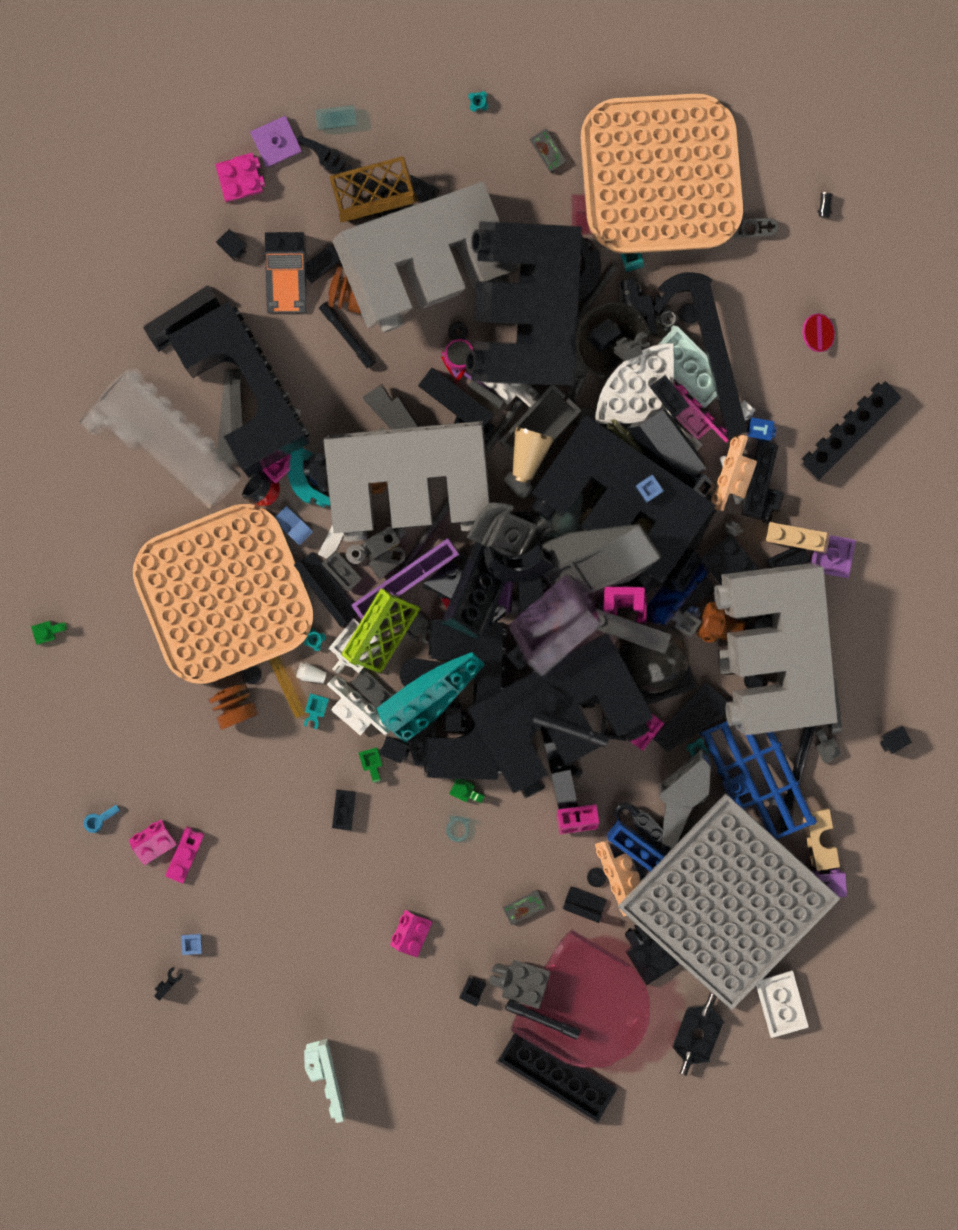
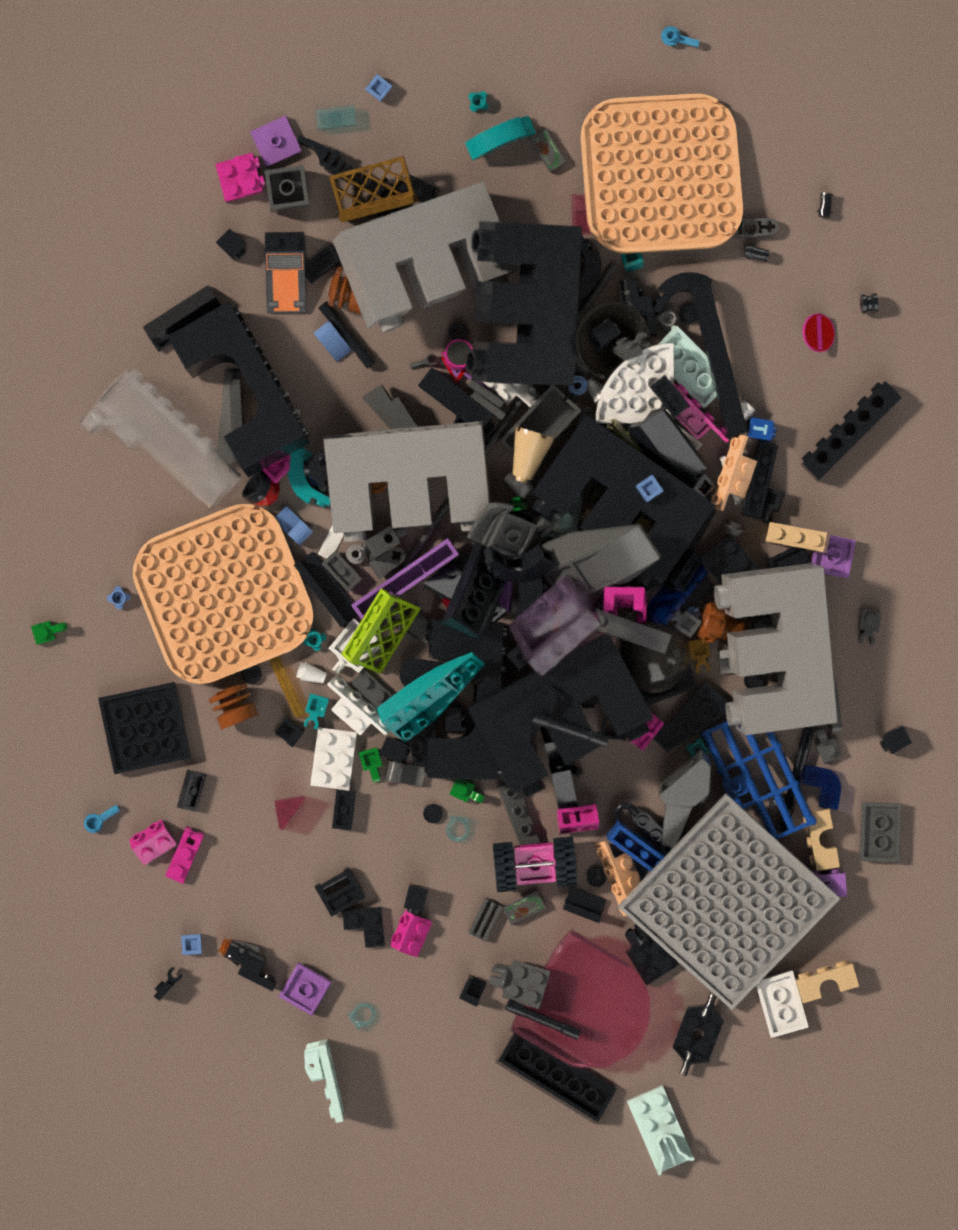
none -> black plate [98,682,191,774]
none -> medium blue plate [107,586,131,609]
none -> black plate [177,769,207,812]
none -> black plate [218,938,277,991]
none -> dark grey brick [265,165,310,213]
none -> clear pink slope [274,795,306,830]
none -> black panel [275,717,305,748]
none -> medium lavender plate [278,962,332,1016]
none -> white plate [310,727,357,791]
none -> medium blue panel [314,321,351,362]
none -> black plate [314,867,365,917]
none -> black plate [342,906,385,948]
none -> clear light blue piece [347,1003,375,1030]
none -> medium blue plate [365,74,392,103]
none -> dark grey panel [385,761,424,787]
none -> black brick [404,883,429,914]
none -> dark grey hand [409,353,437,369]
none -> black piece [423,804,443,823]
none -> teal arch [465,115,536,161]
none -> dark grey tile [468,898,503,942]
none -> dark grey tile [470,391,506,421]
none -> plate [493,836,577,892]
none -> dark grey plate [497,773,540,845]
none -> green plate [507,497,527,512]
none -> medium blue plate [568,375,588,395]
none -> white cone [587,377,604,404]
none -> light aqua plate [627,1085,694,1175]
none -> dark azure plate [661,26,700,48]
none -> pearl gold plate [688,639,711,673]
none -> black pin [744,244,769,262]
none -> tan arch [795,960,859,1003]
none -> clear blue plate [802,765,842,810]
none -> dark grey plate [858,609,881,645]
none -> dark grey plate [859,802,901,862]
none -> black wheel [860,293,879,314]

